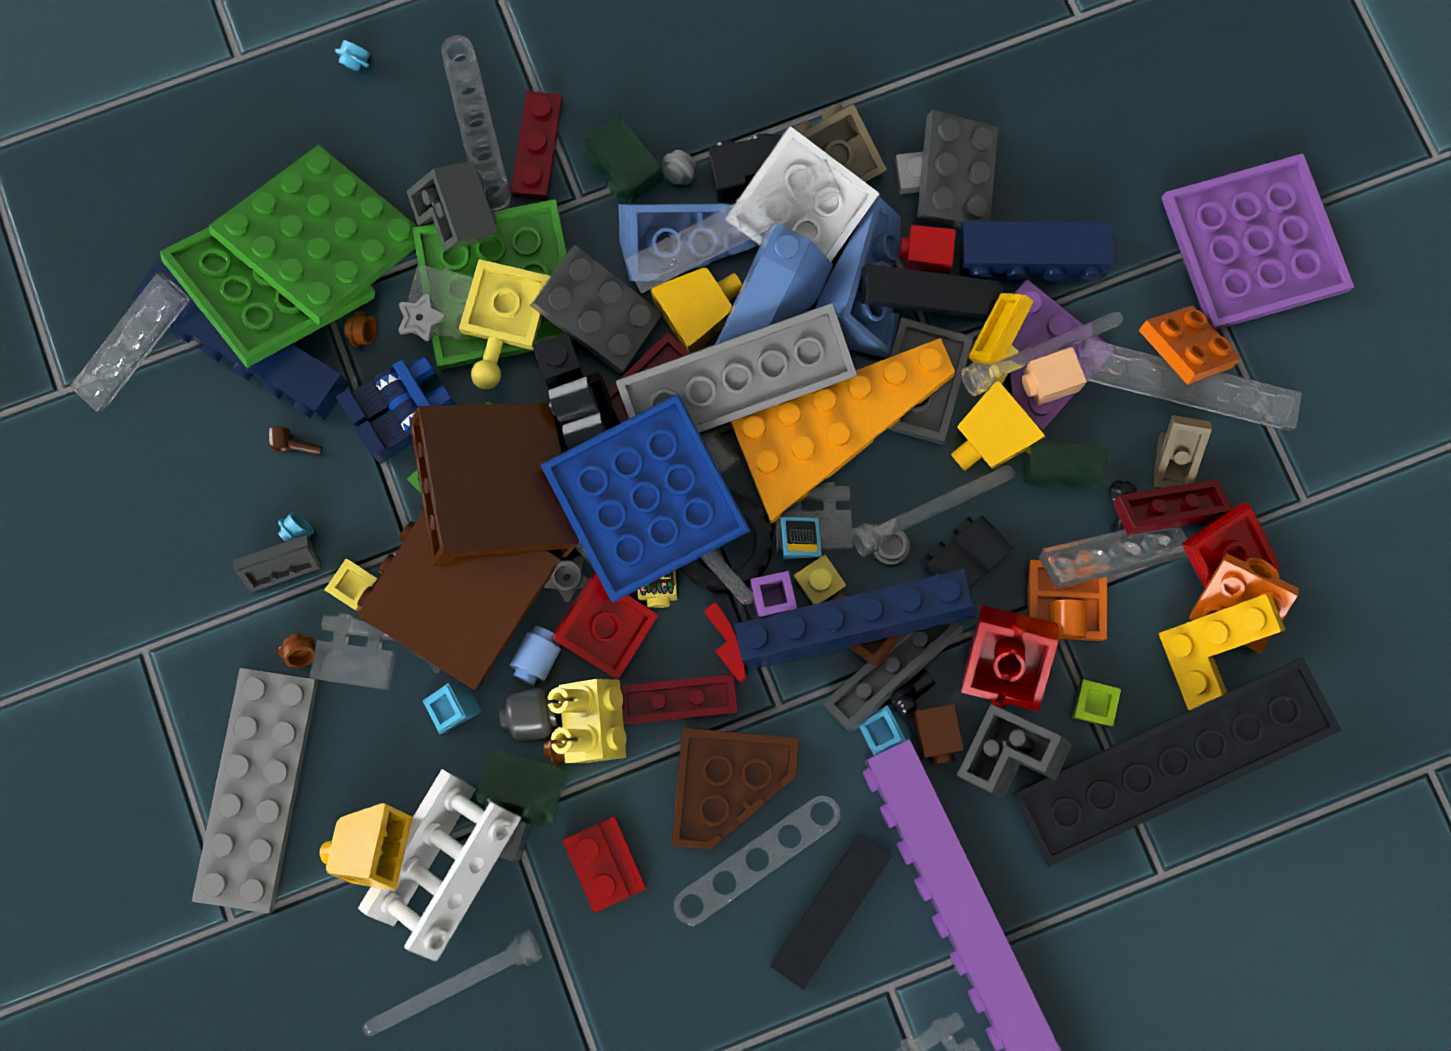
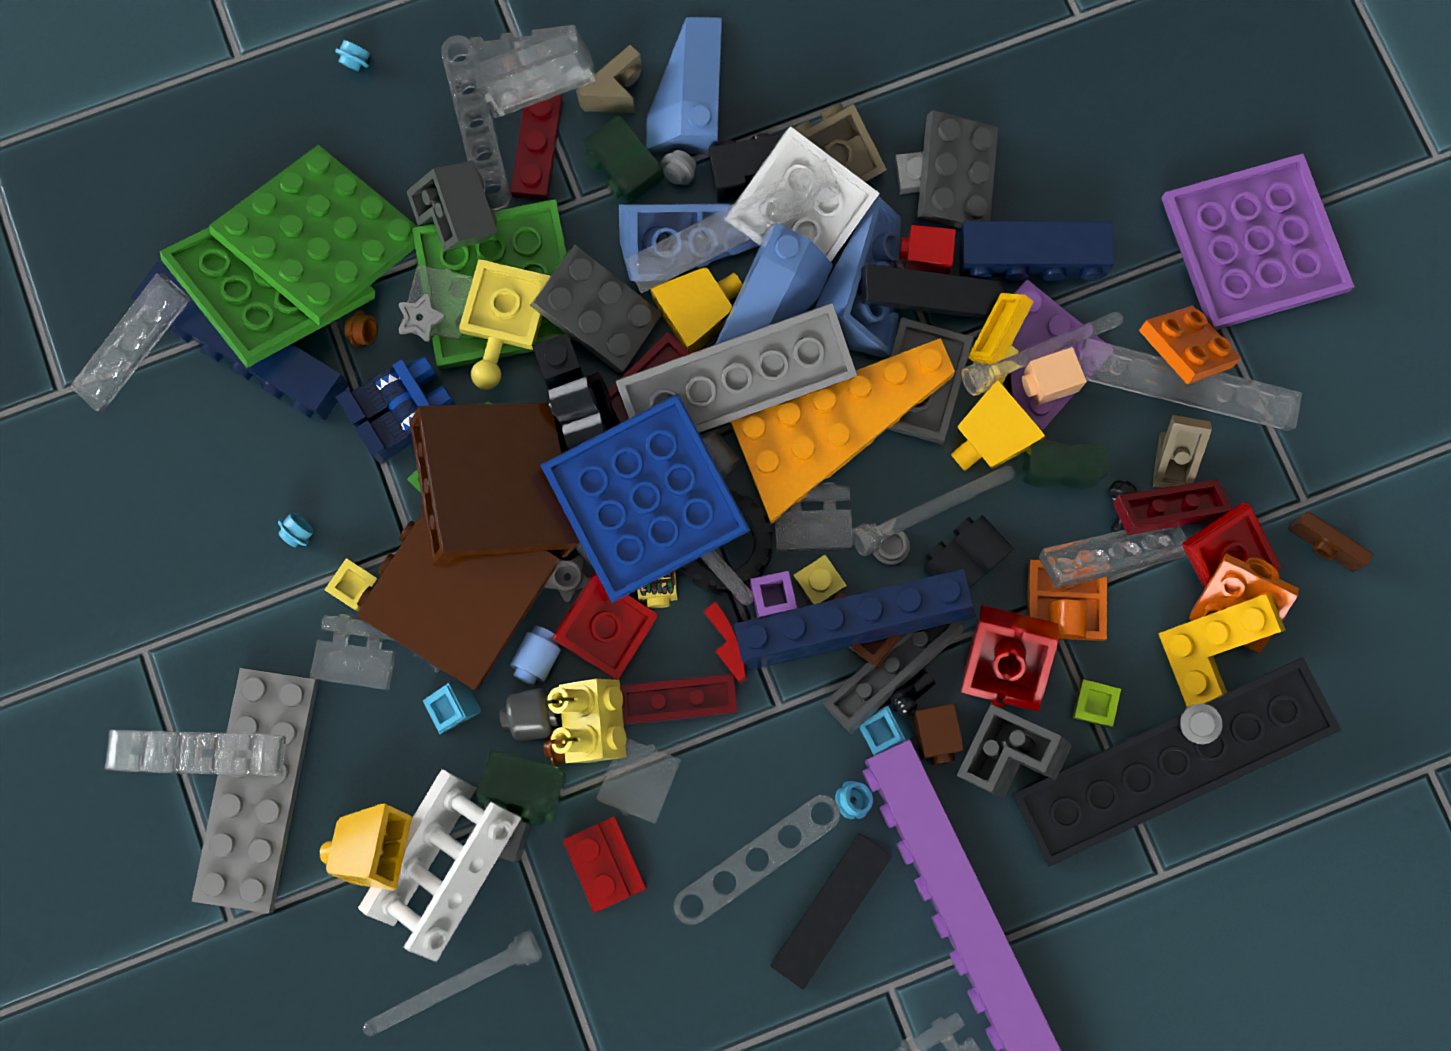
dark grey plate [233,535,322,593] -> none
reddish brown hand [269,427,322,455] -> none
dark orange plate [278,633,317,668] -> none
reddish brown plate [671,728,799,850] -> none
slope [780,517,822,560] -> none
none -> clear beam [105,730,286,777]
none -> clear wedge [470,25,596,118]
none -> dark tan slope [576,44,642,113]
none -> clear piece [596,738,681,824]
none -> medium blue wedge [646,17,722,154]
none -> medium azure plate [835,781,873,819]
none -> light grey plate [1180,704,1222,744]
none -> reddish brown plate [1288,512,1373,572]

